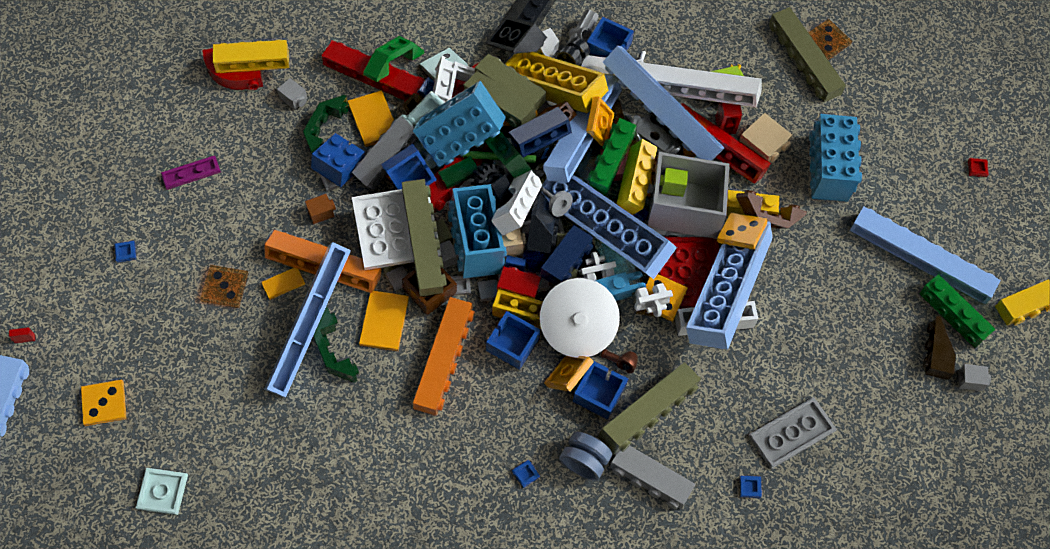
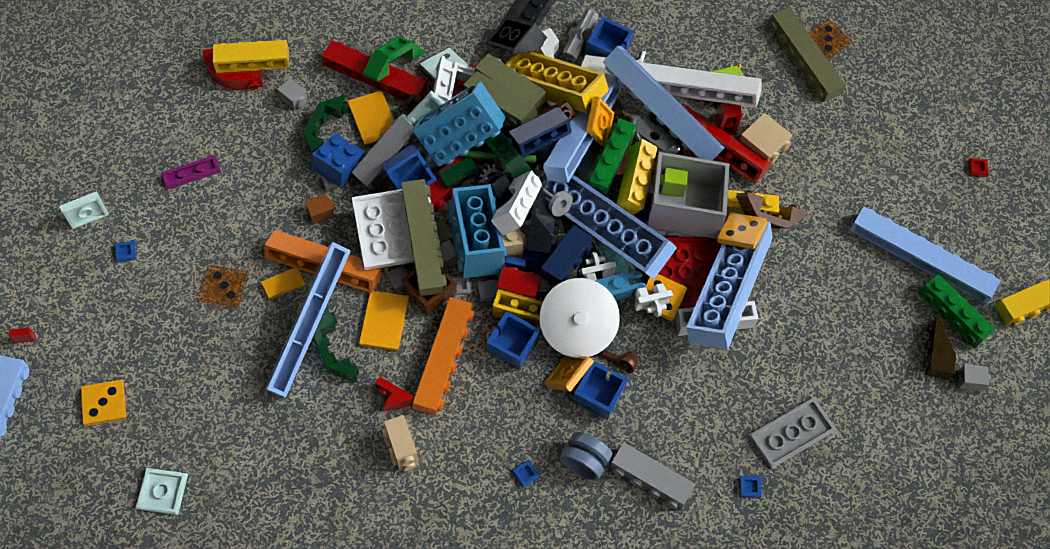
blue tile [417,77,435,98] -> none
black wheel [557,37,590,66] -> none
olive brick [598,362,701,455] -> none
dark azure brick [809,114,862,202] -> none
none -> light aqua tile [59,191,109,229]
none -> red slope [375,376,414,412]
none -> tan brick [382,415,419,471]

